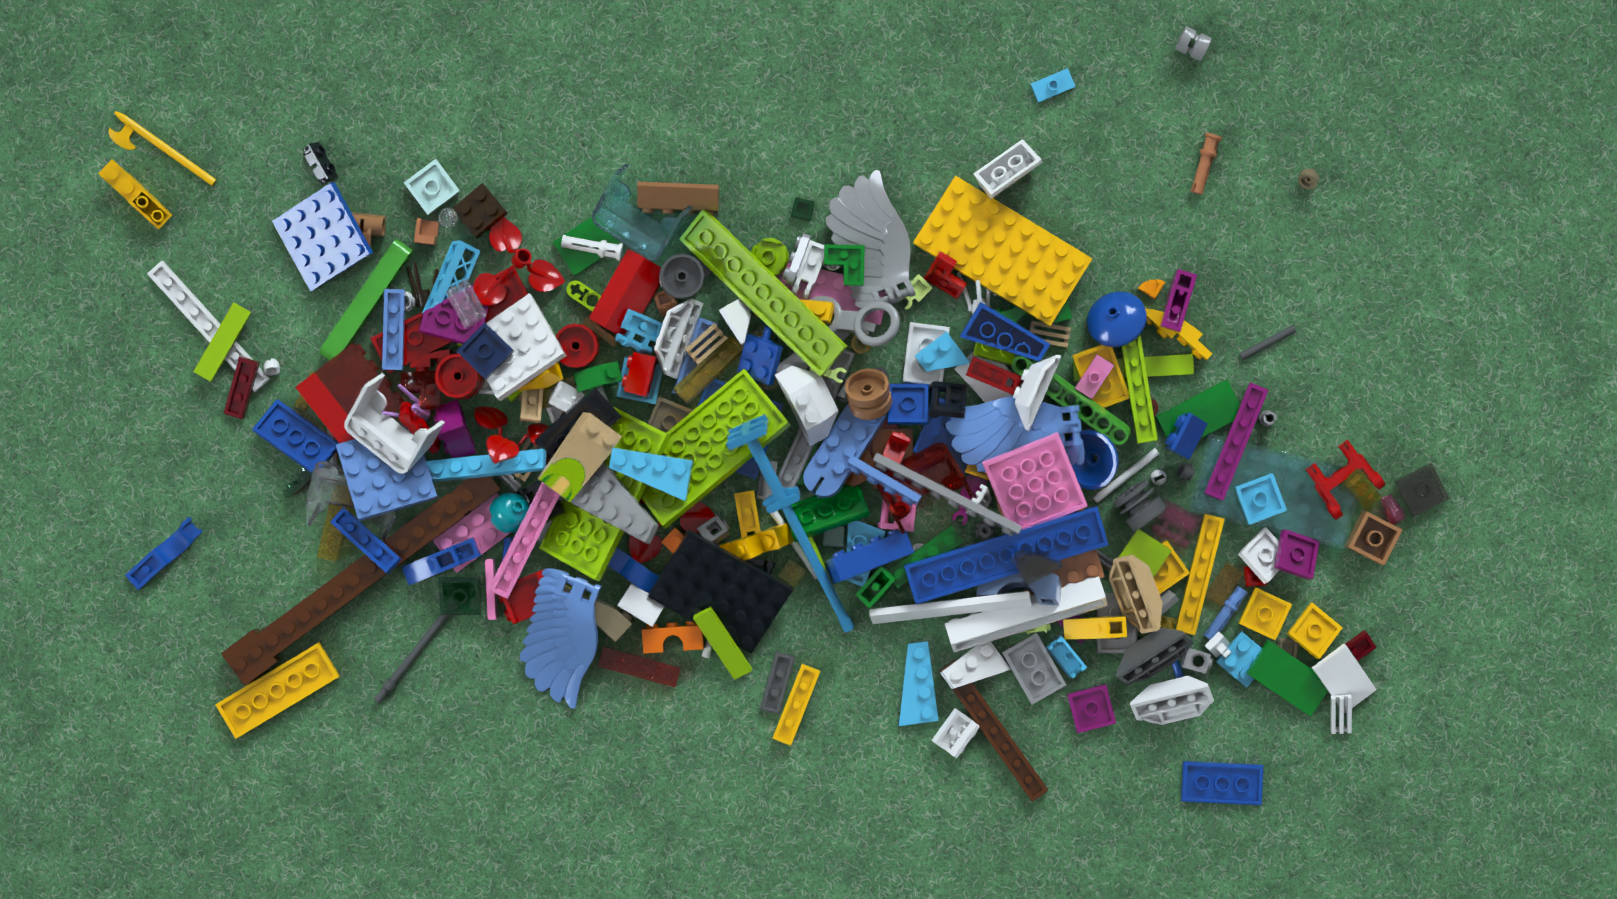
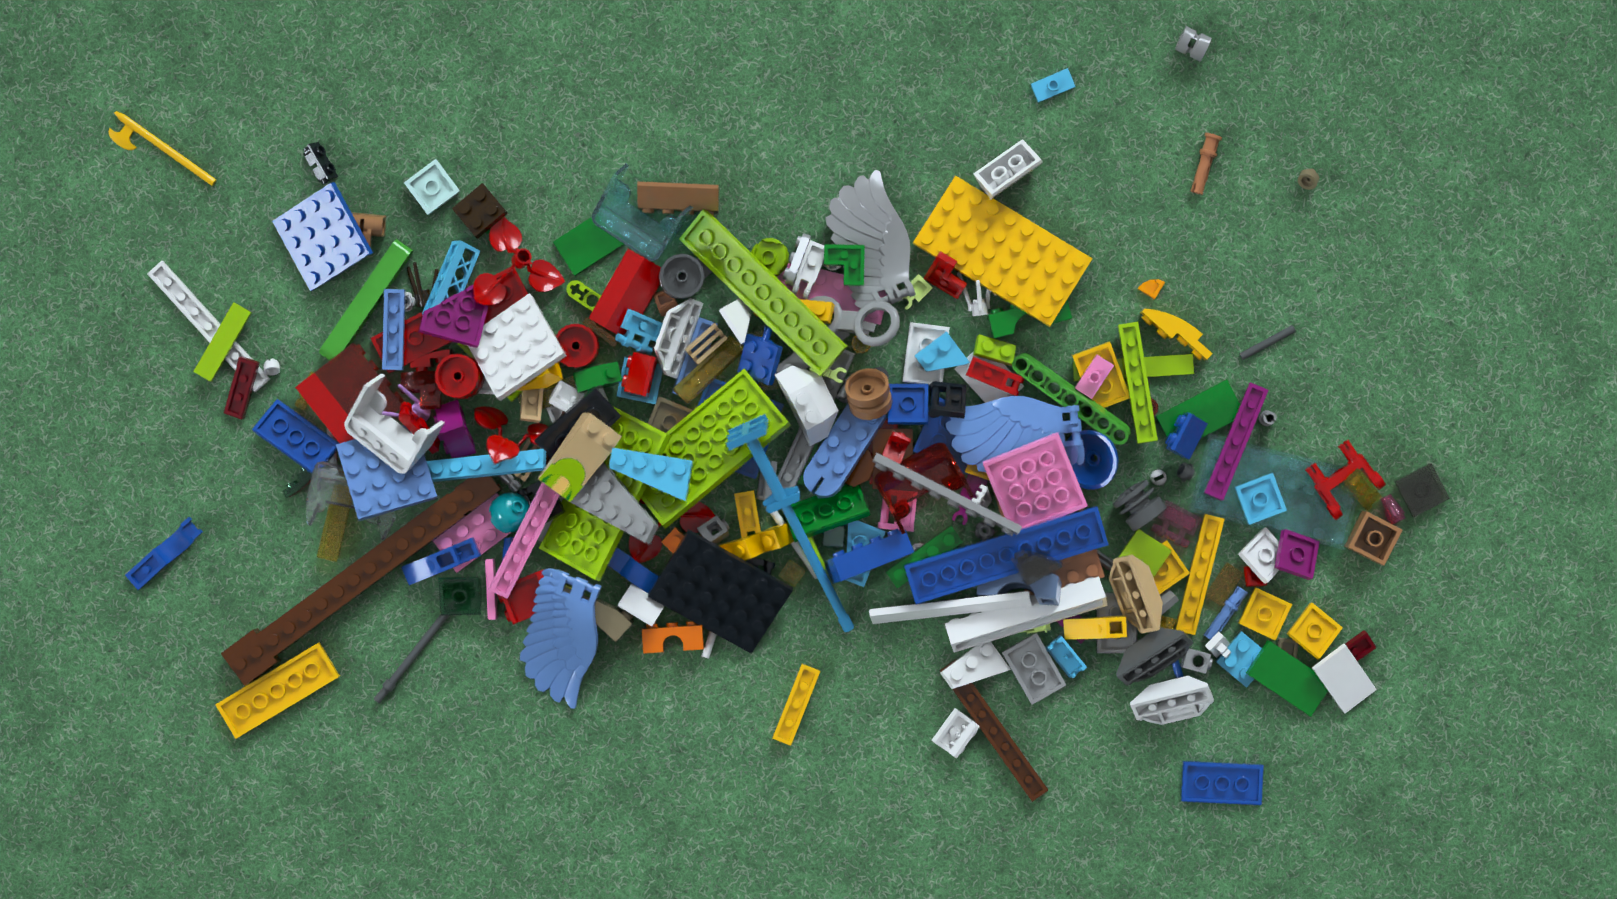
yellow slope [98,159,172,230] -> none
blue plate [330,507,402,574] -> none
nougat panel [414,218,439,246] -> none
clear plate [438,208,458,228] -> none
clear hinge [446,279,486,328] -> none
dark blue plate [457,322,514,380] -> none
white pin [561,235,623,261] -> none
clear red plate [598,647,681,687] -> none
lime tile [693,607,752,680] -> none
dark grey tile [760,651,795,714] -> none
dark green tile [791,197,815,221] -> none
medium blue plate [847,455,922,506] -> none
green slope [855,565,897,609] -> none
medium azure wing [899,641,939,726] -> none
blue wedge [959,302,1050,361] -> none
white wedge [1013,355,1061,432] -> none
tan tile [1029,321,1071,348] -> none
magenta plate [1067,684,1116,733] -> none
blue dish [1087,292,1147,347] -> none
white bar [1092,448,1160,504] -> none
magenta slope [1161,269,1197,332] -> none
white tile [1330,695,1352,734] -> none

